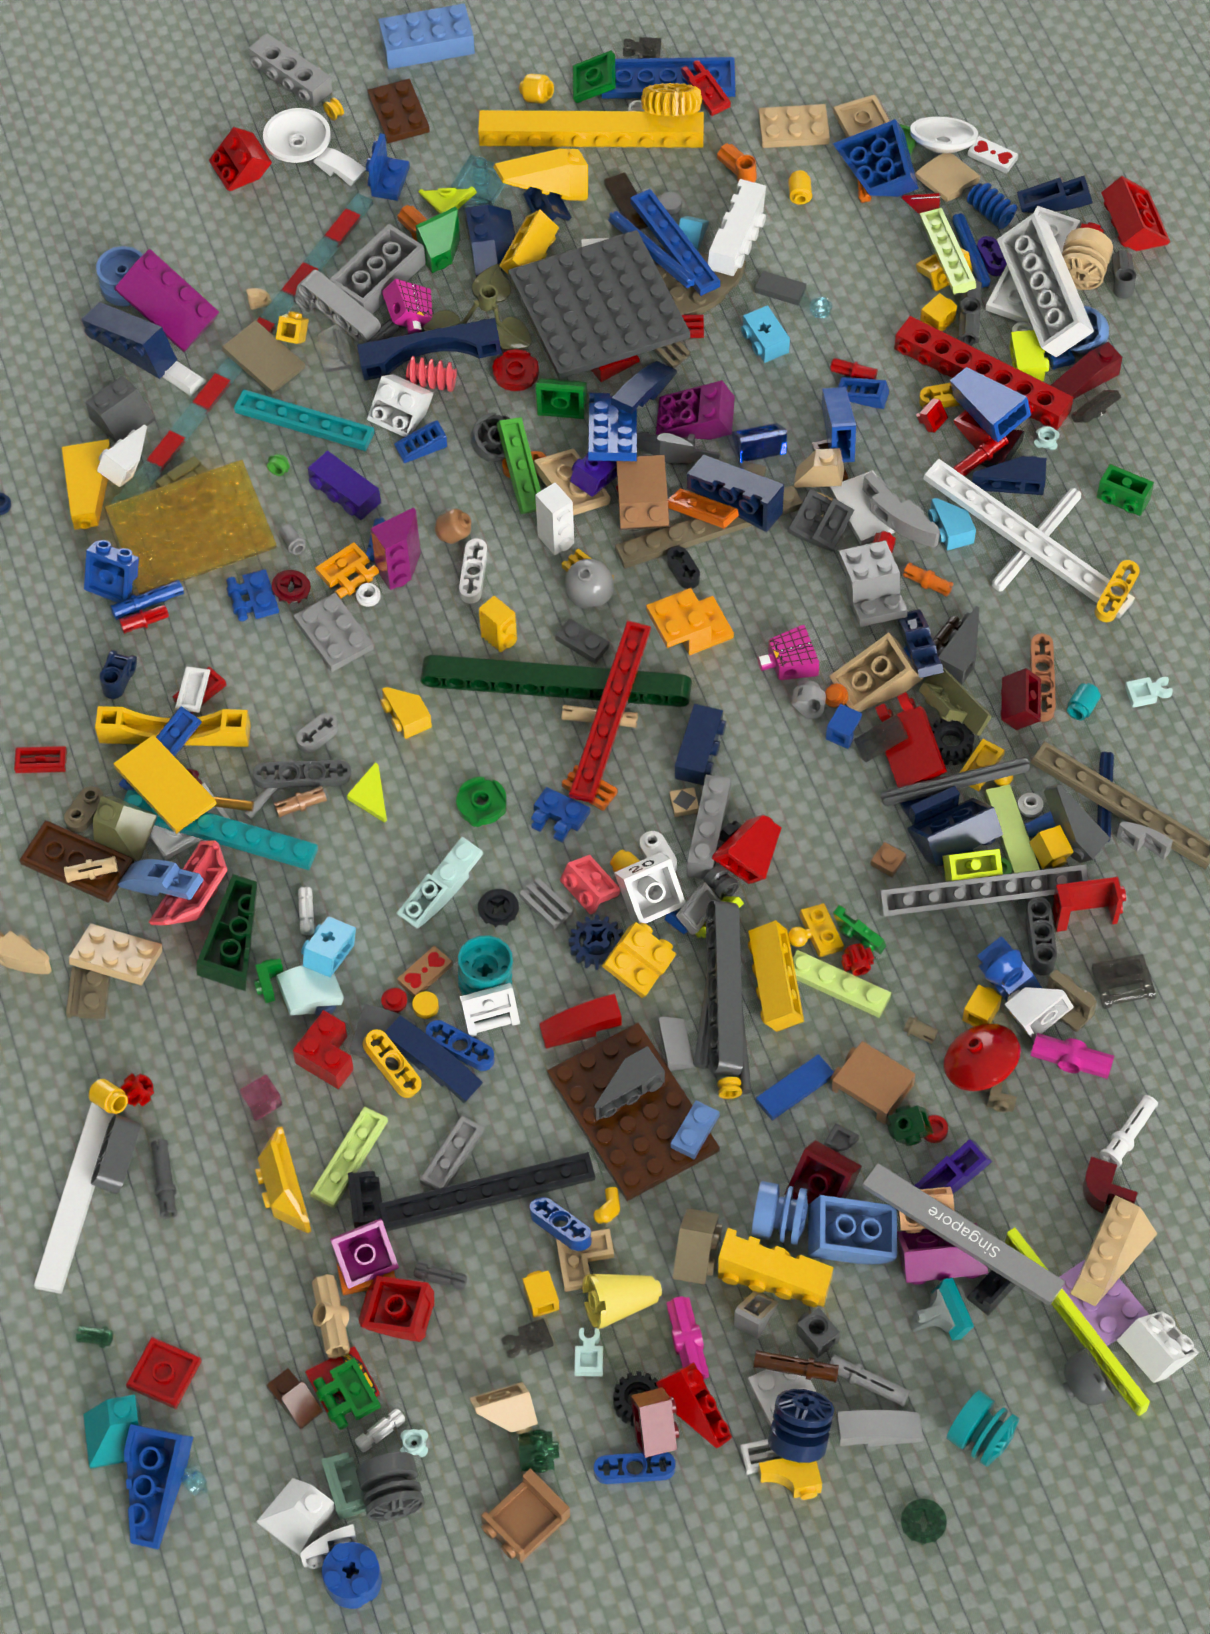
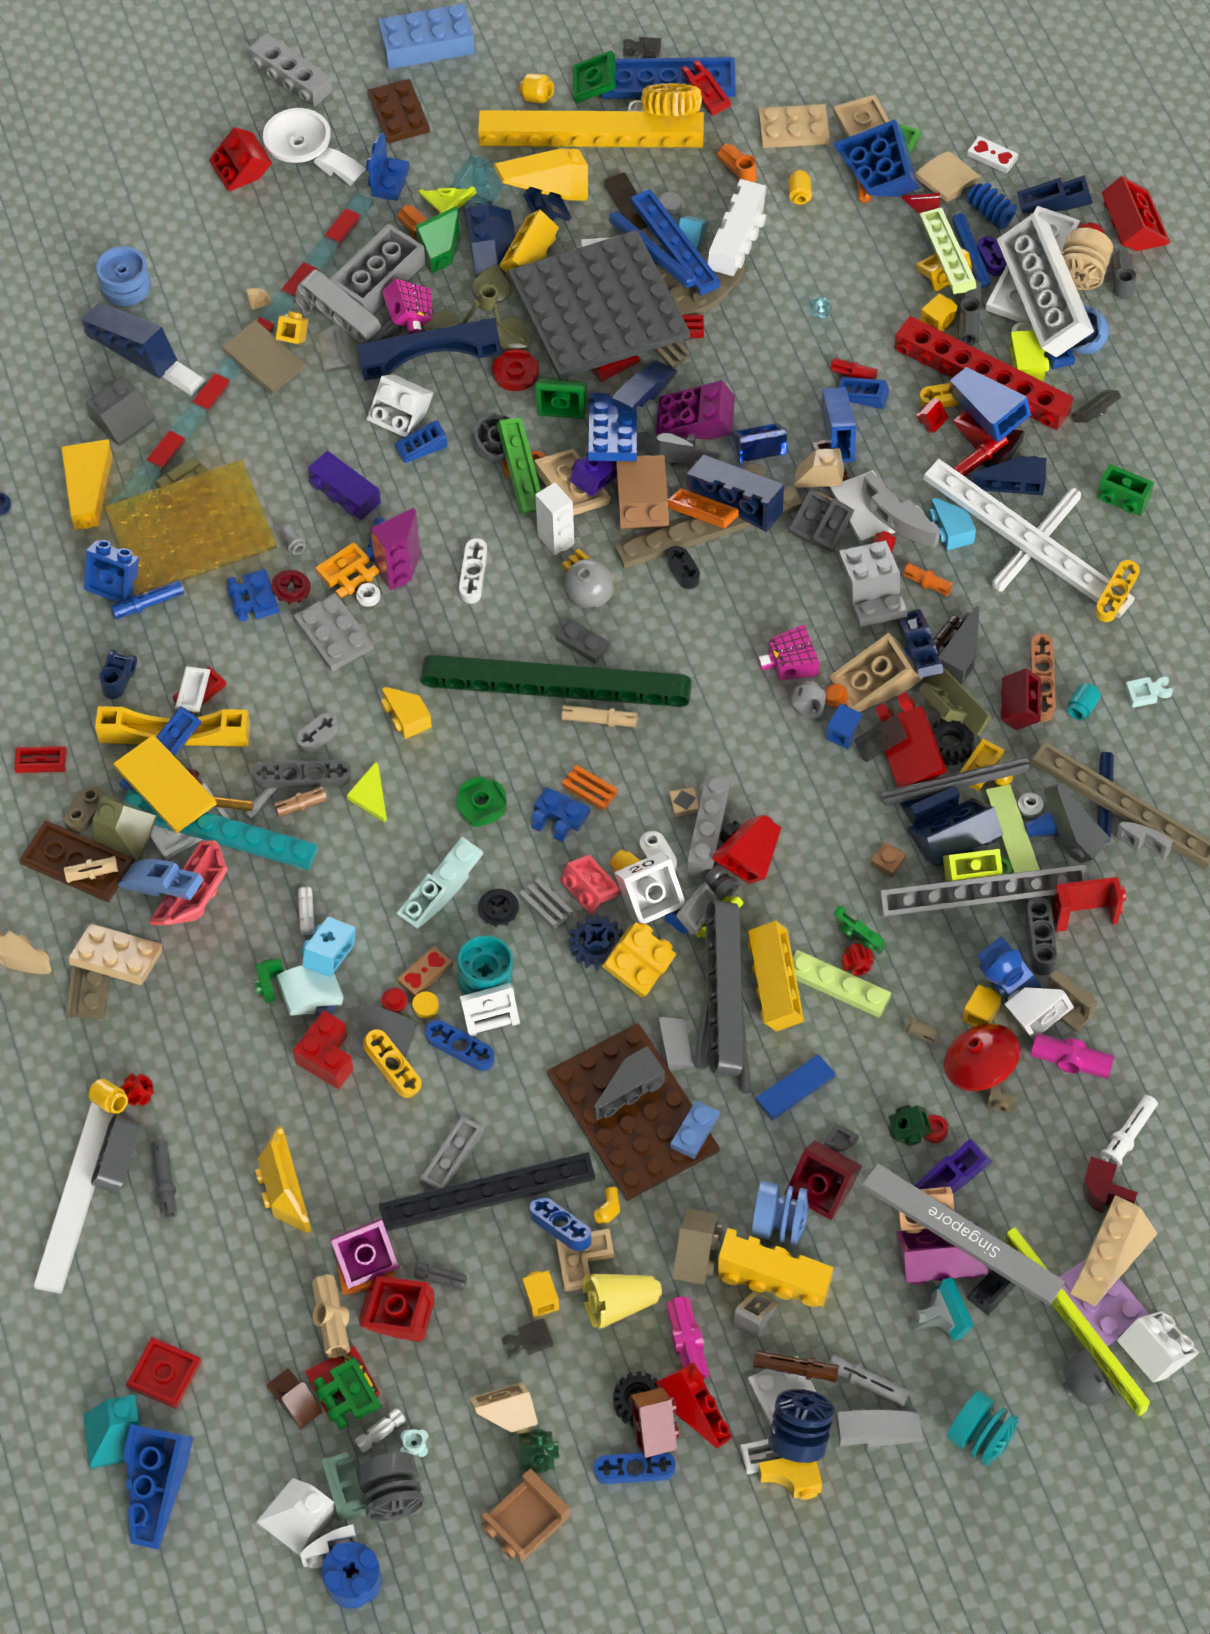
clear green pin [76,1325,113,1348] -> none
white slope [97,425,147,487] -> none
magenta slope [114,249,219,352] -> none
red axle [119,605,169,634] -> none
clear light blue plate [181,1468,208,1496] -> none
dark green wedge [197,874,257,991] -> none
teal plate [234,389,375,451] -> none
clear pink panel [240,1074,282,1121] -> none
bright green plate [267,454,290,476] -> none
yellowish green tile [310,1106,388,1209] -> none
yellow bush [323,97,344,121] -> none
black hinge [348,1171,382,1228] -> none
dark blue slope [385,1015,483,1103] -> none
coral piece [405,356,457,392] -> none
medium nougat head [435,508,471,544] -> none
yellow brick [479,596,518,652] -> none
red slope [539,993,622,1049] -> none
red tile [569,620,651,804] -> none
light aqua plate [575,1328,603,1376] -> none
light orange bracket [646,588,734,655] -> none
dark blue brick [675,704,727,786] -> none
yellow bush [717,1077,742,1099] -> none
medium azure brick [741,305,790,363] -> none
dark grey tile [755,271,806,306] -> none
yellow plate [788,903,844,957] -> none
dark grey brick [797,1308,840,1358] -> none
medium blue brick [808,1195,897,1265] -> none
medium nougat panel [831,1041,916,1125] -> none
clear green gear [901,1499,947,1545] -> none
white dish [910,117,978,154] -> none
yellow brick [1029,825,1074,869] -> none
light aqua plate [1034,426,1060,450] -> none
dark red slope [1051,341,1123,399] -> none
clear smoke plate [1091,954,1156,1009] -> none

